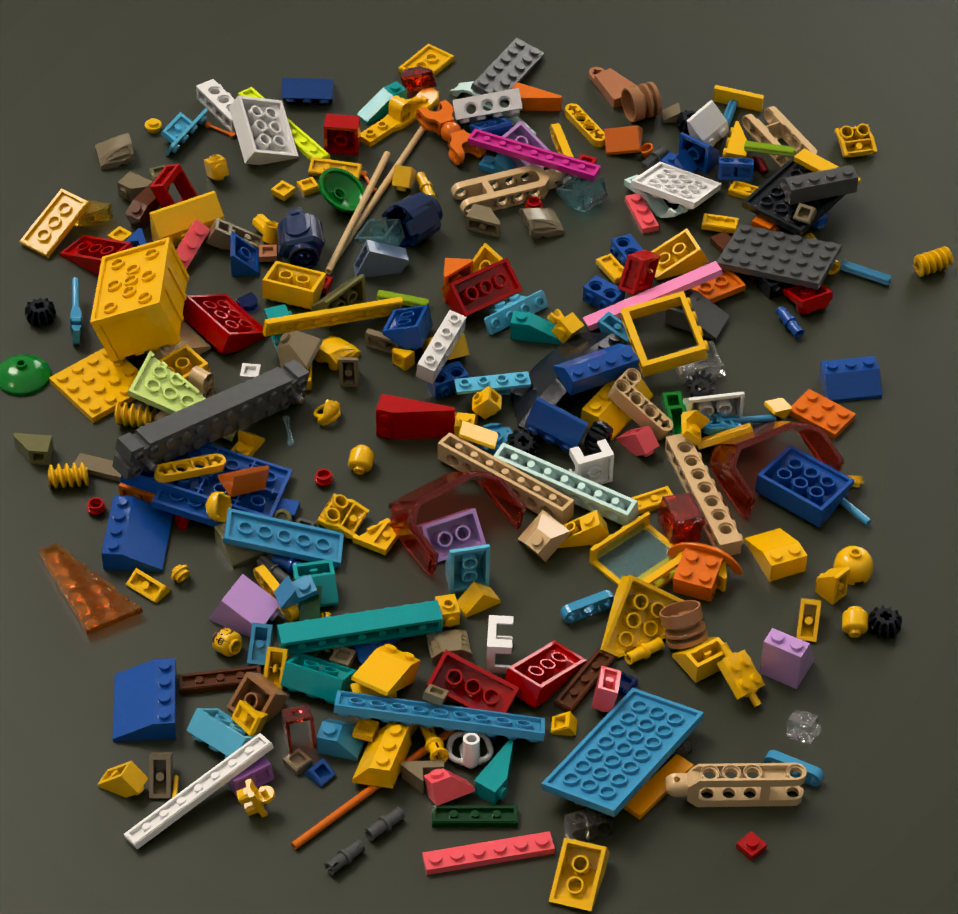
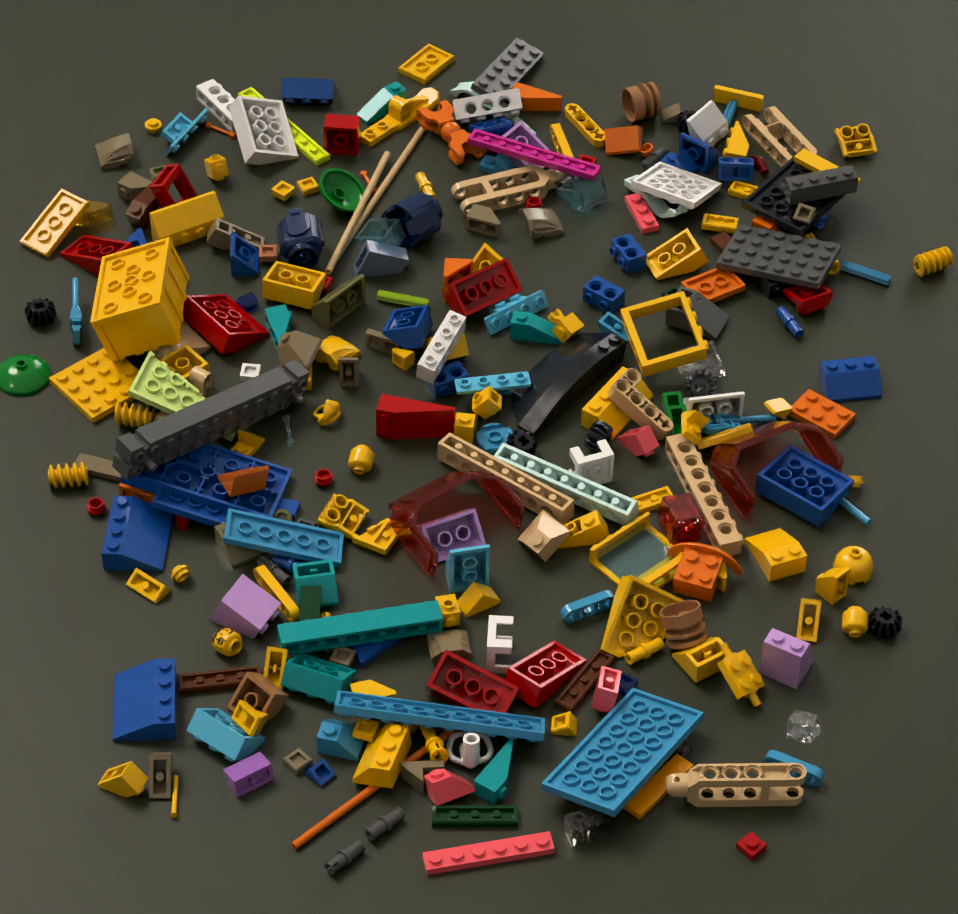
olive slope [13,433,54,465] -> none
clear orange wing [38,543,143,635] -> none
yellow plate [108,226,133,241] -> none
white tile [124,733,274,850] -> none
yellow beam [154,453,226,483] -> none
coral plate [176,219,211,269] -> none
yellow hair [205,492,232,522] -> none
yellow hips [236,779,275,818] -> none
dark azure slope [247,622,274,666] -> none
yellow piece [252,214,279,244] -> none
yellow tile [263,297,403,337] -> none
dark azure slope [274,574,319,610] -> none
clear red piece [281,704,317,754] -> none
yellow tile [308,157,362,180] -> none
yellow slope [351,644,421,696] -> none
yellow slope [392,165,417,192] -> none
clear red slope [400,66,437,92] -> none
dark tan plate [422,684,449,706] -> none
yellow slope [458,421,498,449] -> none
blue slope [524,397,589,453] -> none
yellow slope [548,838,610,912] -> none
blue slope [553,344,639,396] -> none
bright pink tile [583,261,723,331] -> none
nougat piece [588,67,638,109] -> none
yellow plate [596,253,624,284] -> none
red window [618,249,661,295] -> none
lime axle [744,141,795,157] -> none

